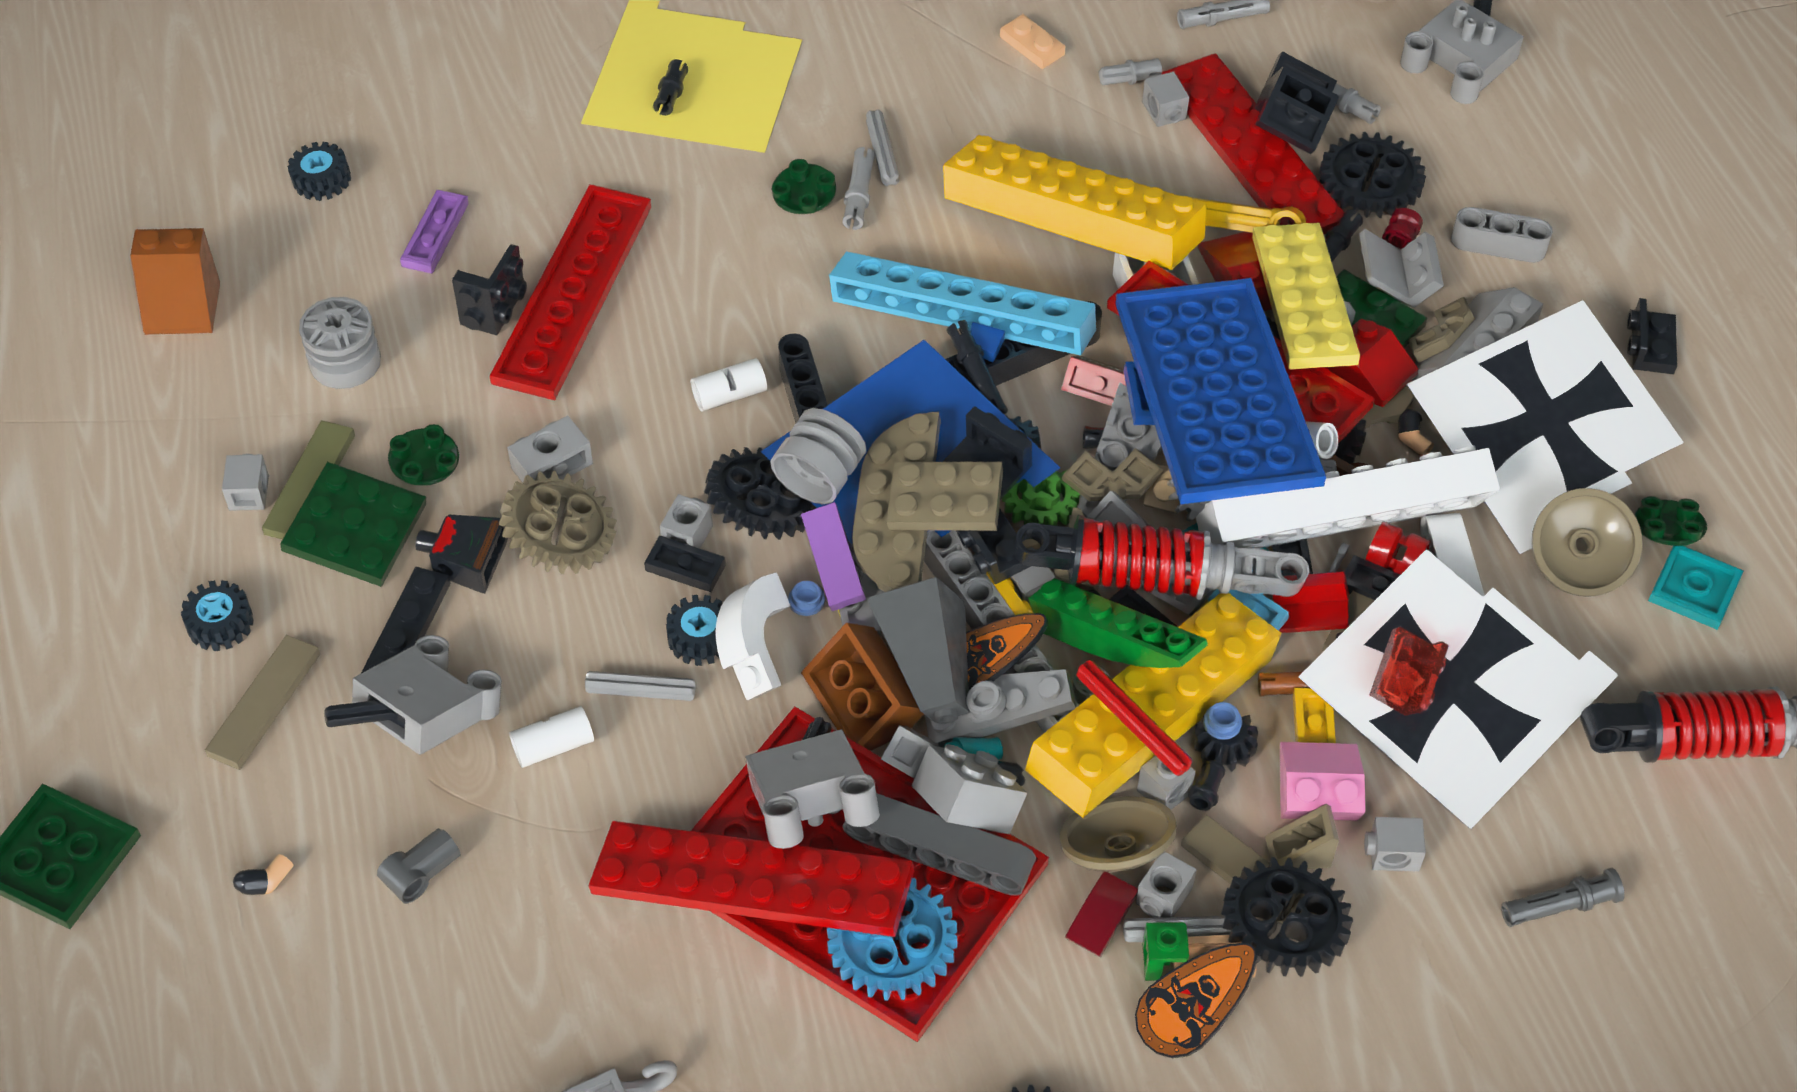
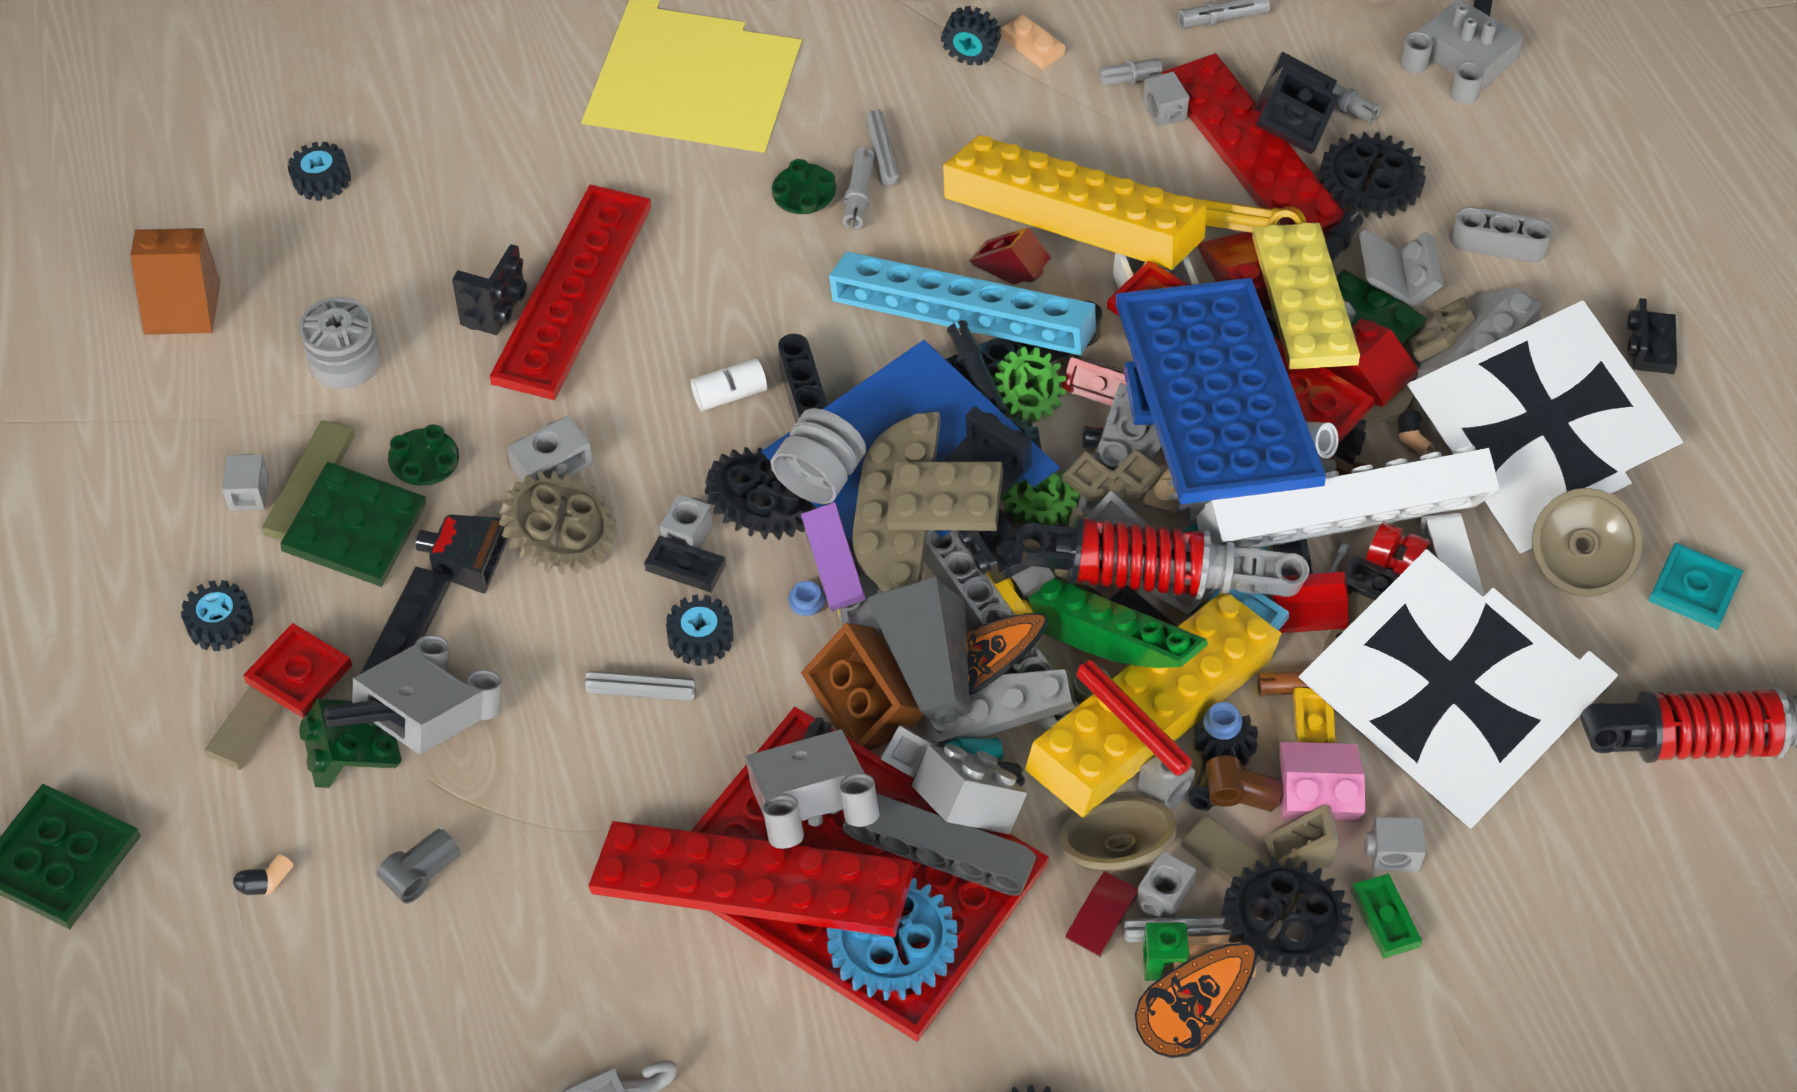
medium lavender tile [400,190,469,274] -> none
white pin [509,706,594,768] -> none
black pin [653,59,688,116] -> none
white arch [716,572,791,700] -> none
light grey tile [966,681,1006,721] -> none
blue tile [971,322,1005,362] -> none
clear red bracket [1369,627,1449,716] -> none
dark red wheel [1382,208,1423,250] -> none
dark grey pin [1501,868,1624,927] -> none
dark green dish [1634,496,1707,546] -> none
none -> red plate [243,623,352,718]
none -> dark green bracket [299,699,402,788]
none -> black wheel [941,6,1002,66]
none -> dark red slope [969,227,1051,284]
none -> bright green gear [992,347,1066,423]
none -> reddish brown piece [1206,756,1283,812]
none -> green plate [1350,873,1422,959]

